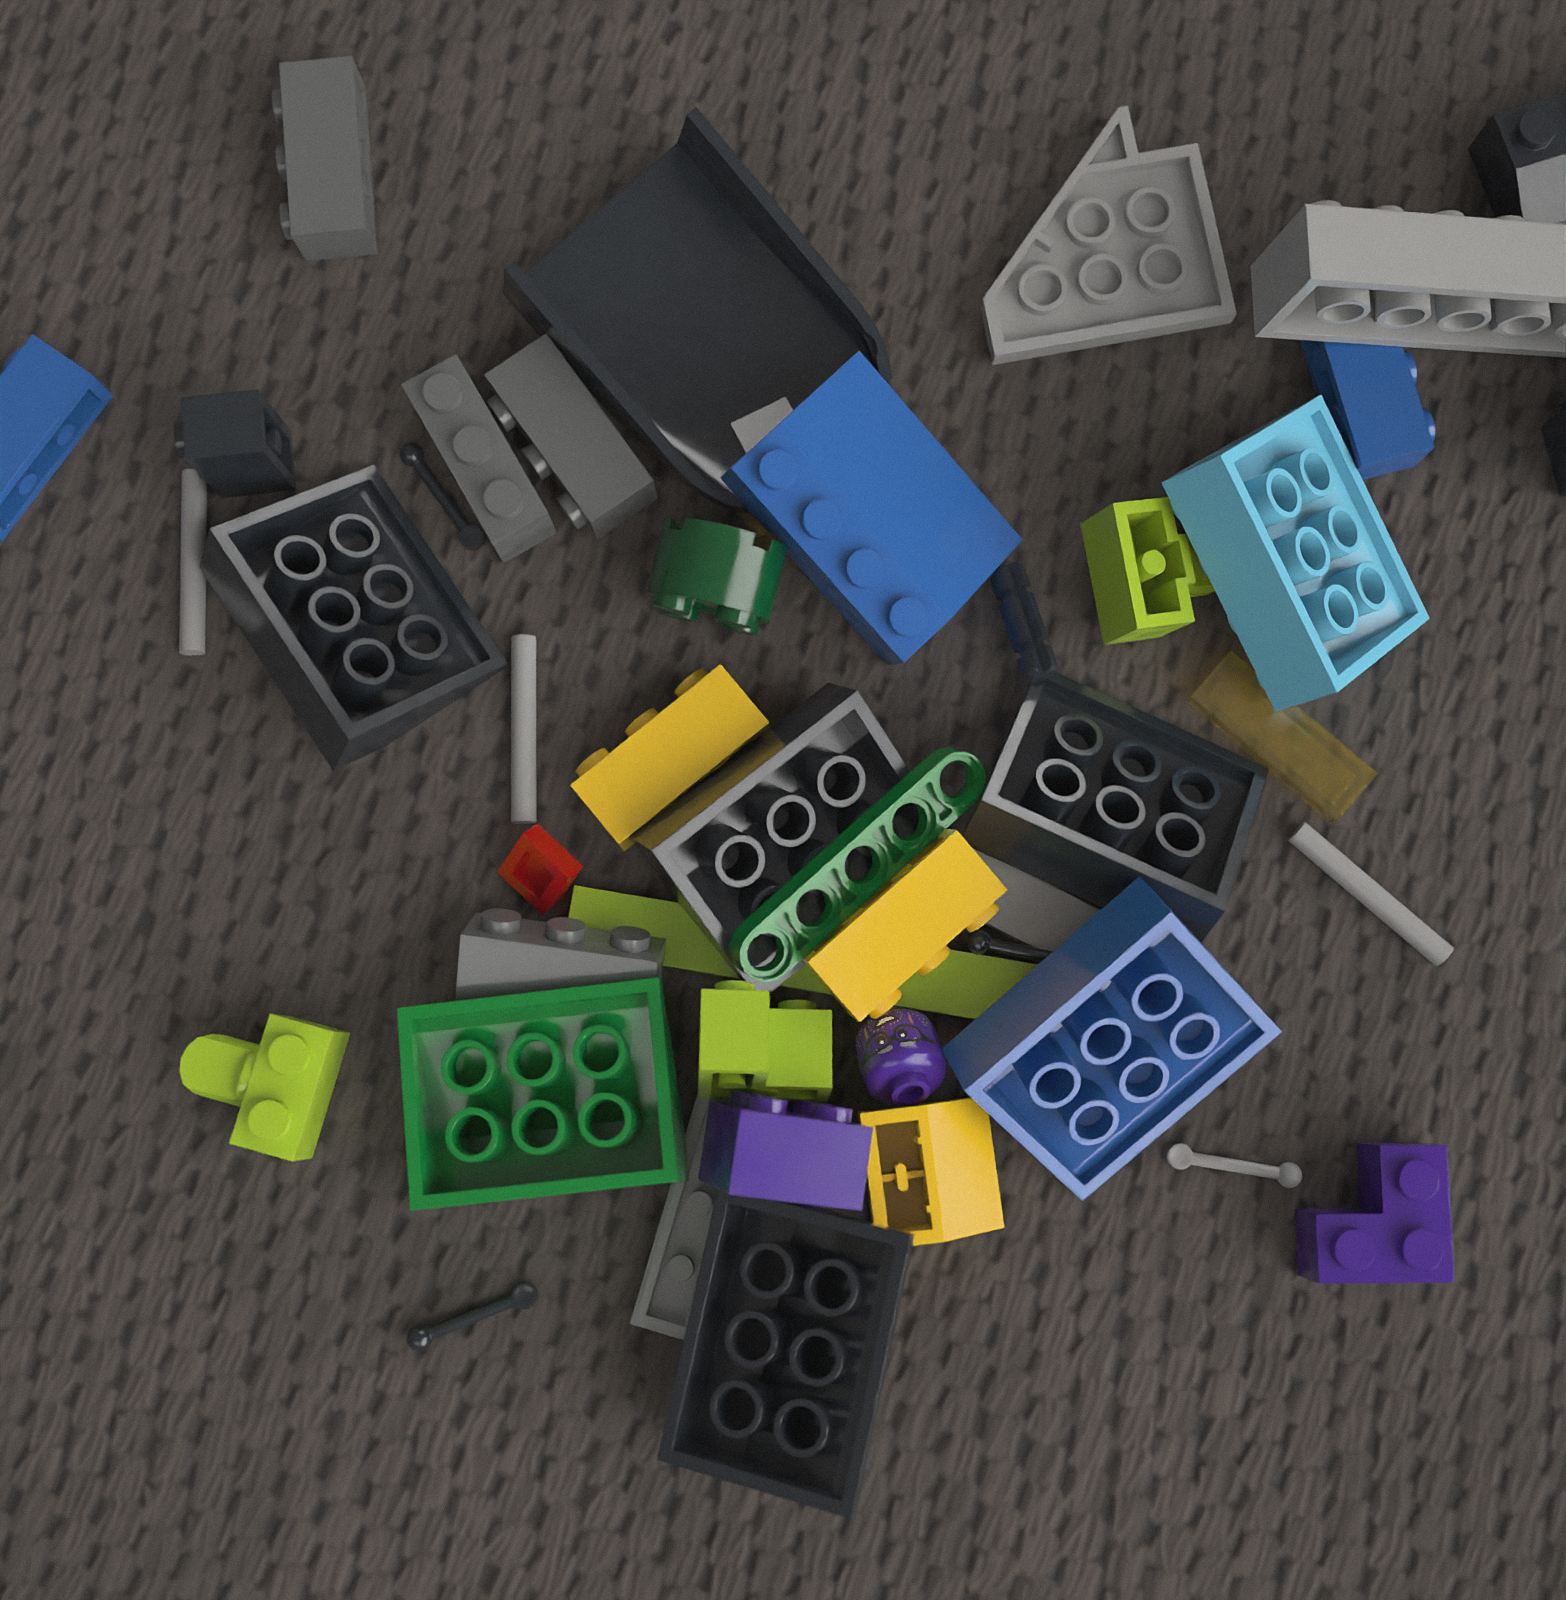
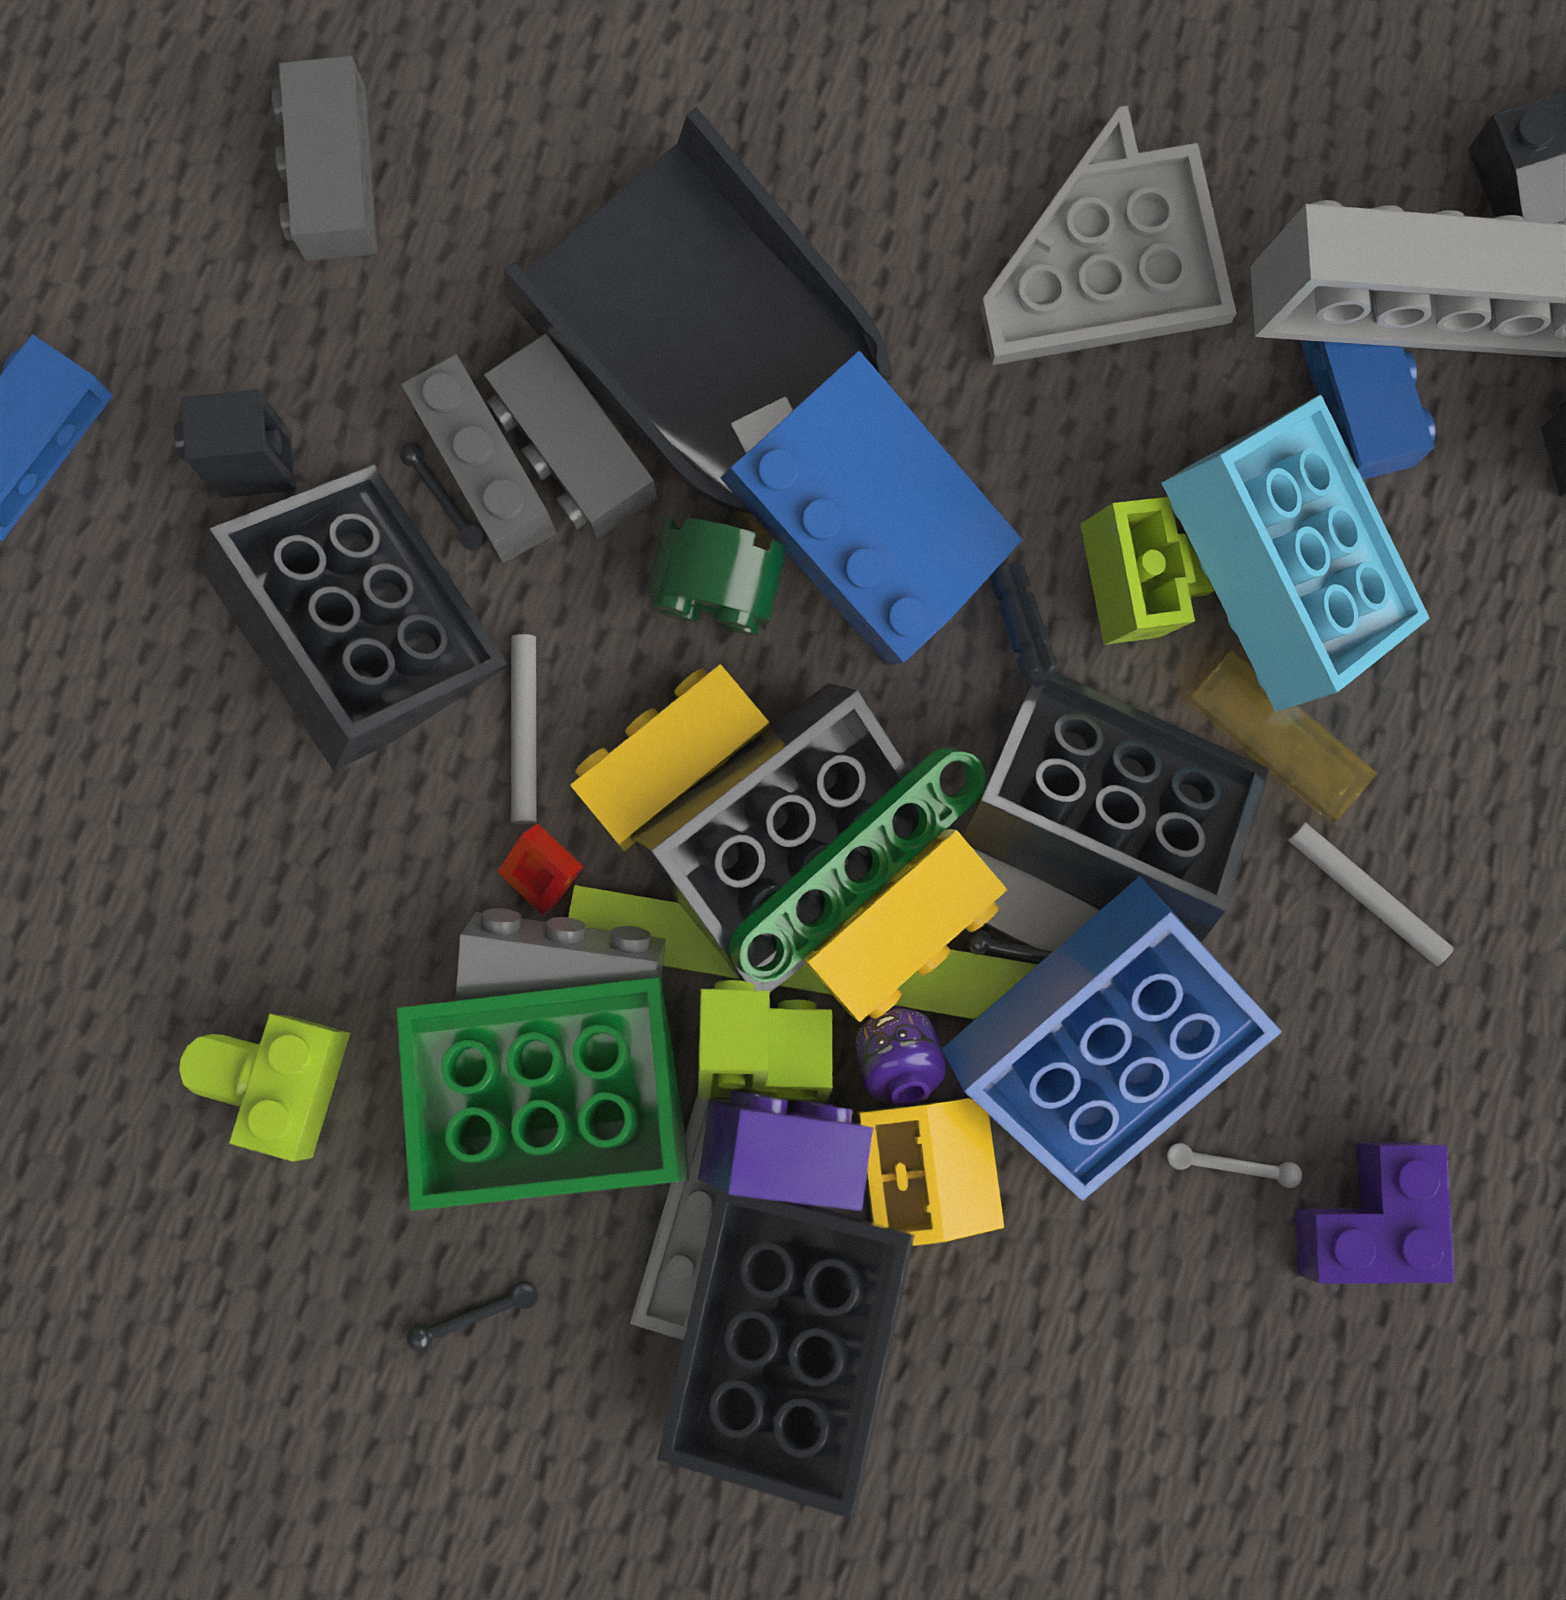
light grey bar [179,469,207,655] -> none

